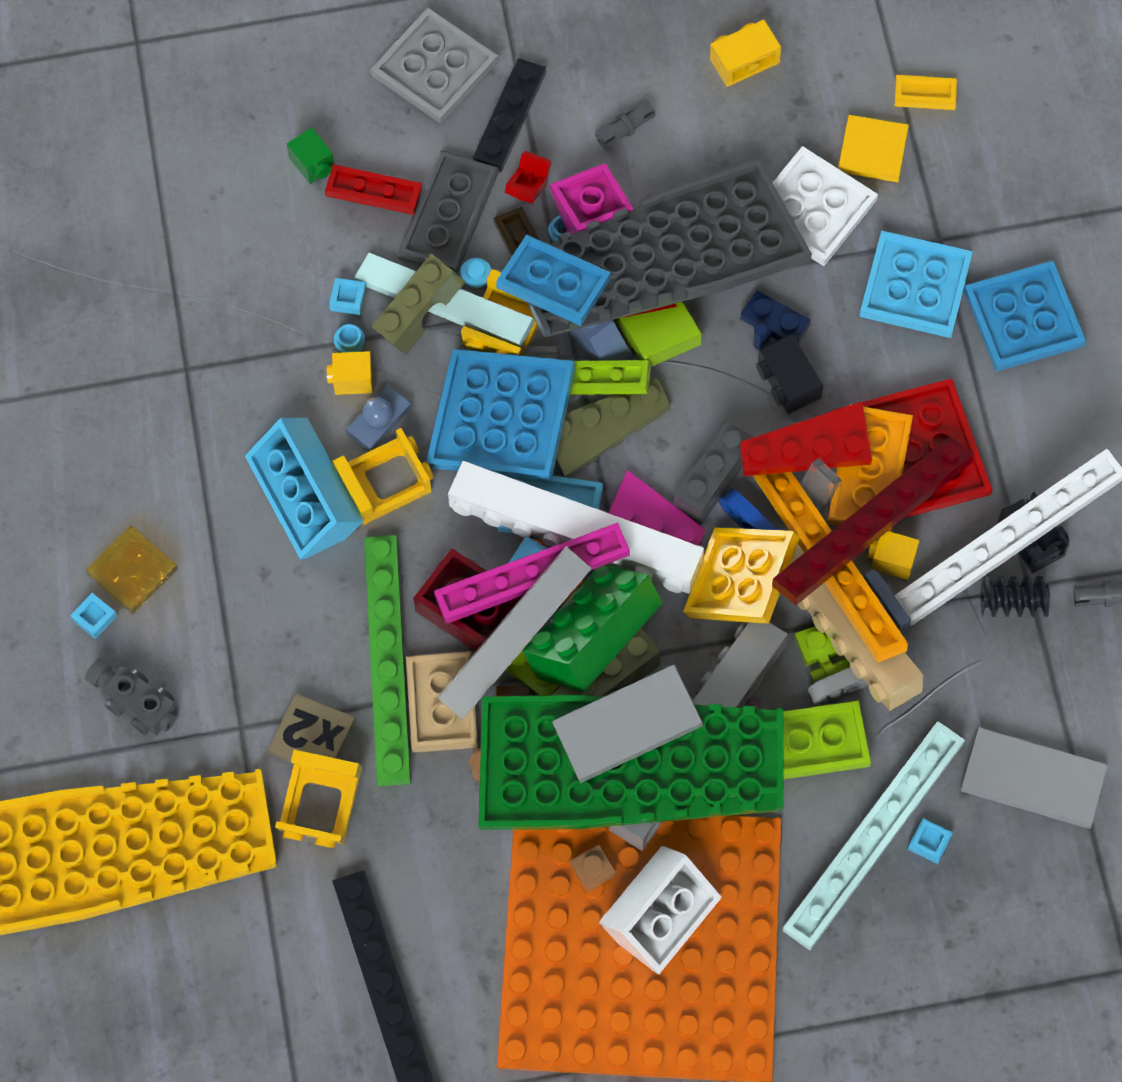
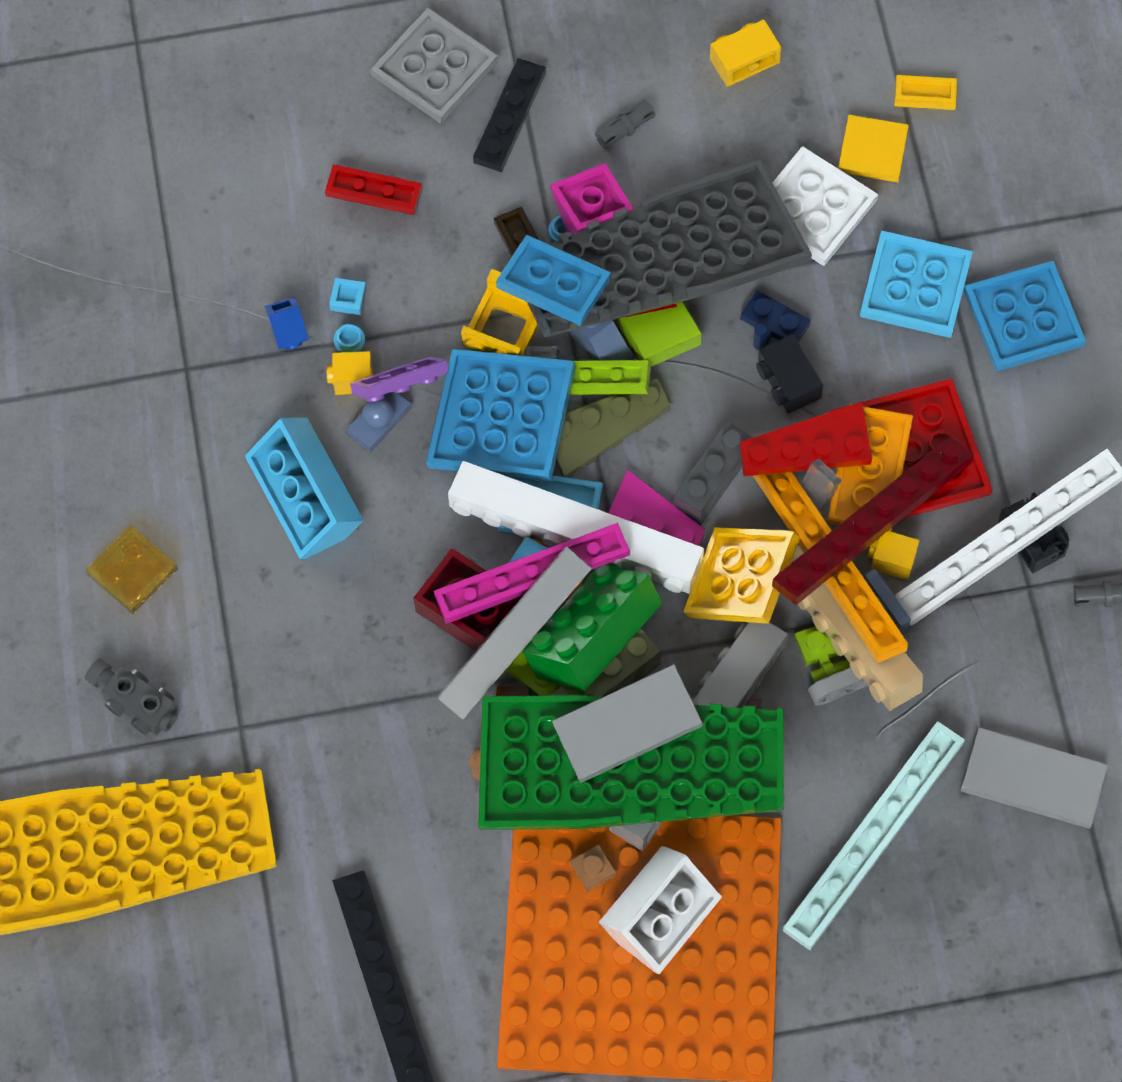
medium azure plate [70,593,118,640] -> none
dark tan tile [267,693,356,764] -> none
yellow window [275,749,363,849] -> none
green brick [286,127,334,184] -> none
yellow window [333,428,434,525] -> none
light aqua tile [354,253,534,348] -> none
bright green plate [364,535,411,787] -> none
olive arch [371,253,465,354] -> none
dark grey tile [398,150,499,274] -> none
tan tile [406,651,478,753] -> none
medium azure plate [460,258,491,288] -> none
red bracket [505,151,551,204] -> none
blue beam [719,488,778,530] -> none
lime plate [783,701,871,779] -> none
medium azure tile [908,818,953,864] -> none
black piece [980,576,1050,617] -> none
none -> blue brick [265,297,309,350]
none -> medium lavender plate [350,357,449,402]

